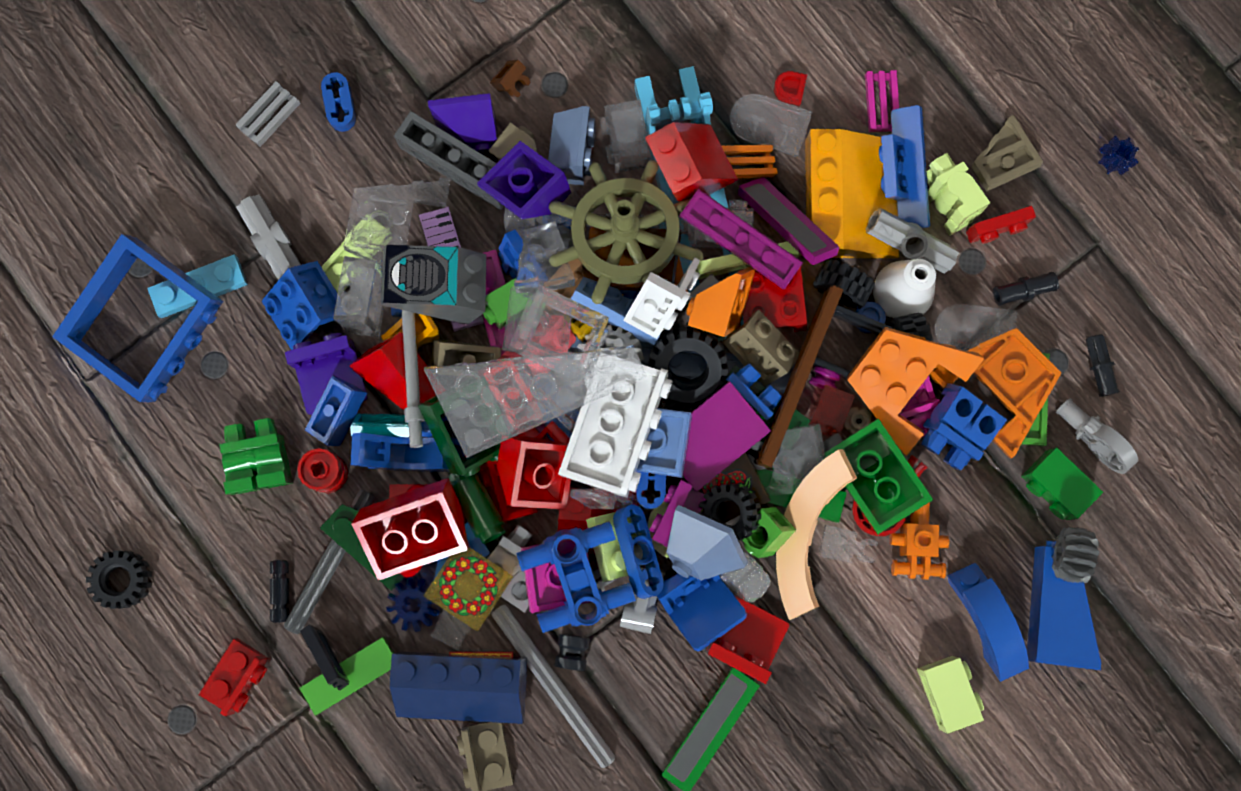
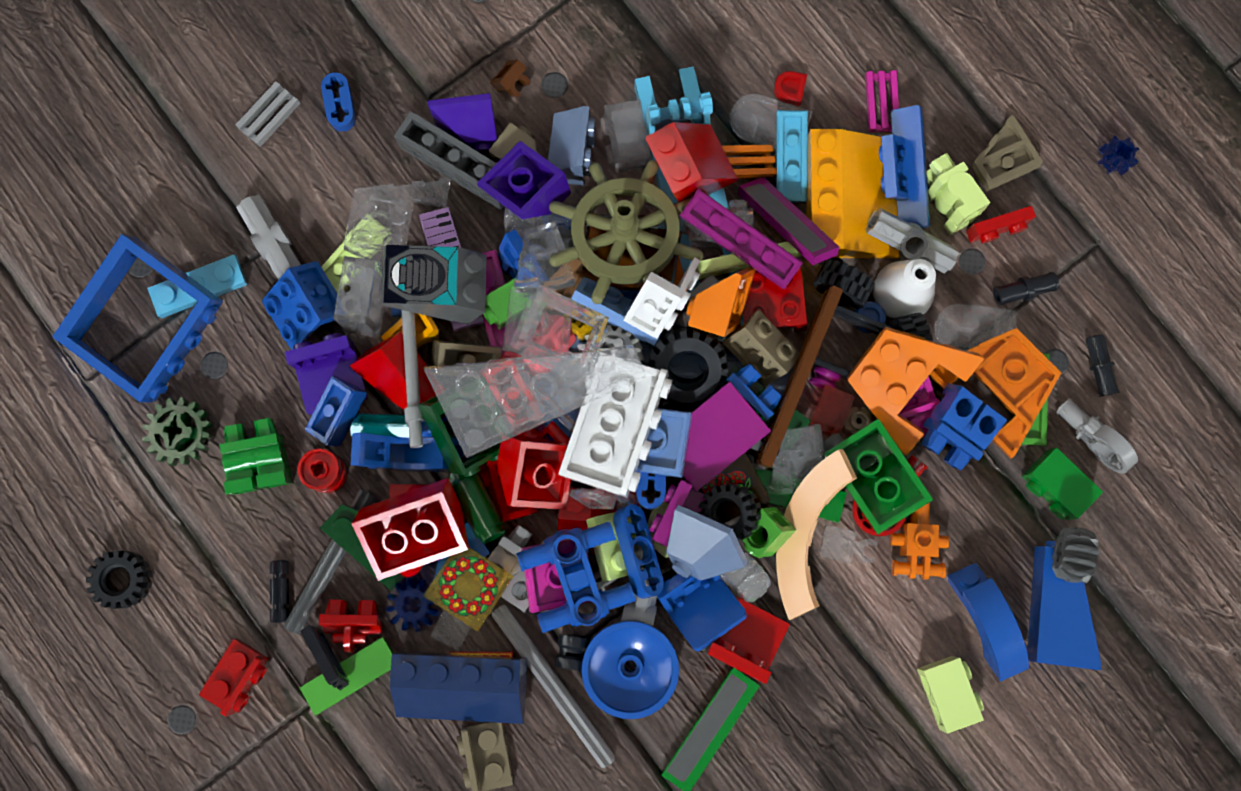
none -> dark green gear [142,398,214,466]
none -> red hips [318,599,383,653]
none -> blue dish [582,621,679,719]
none -> medium azure tile [776,110,808,203]

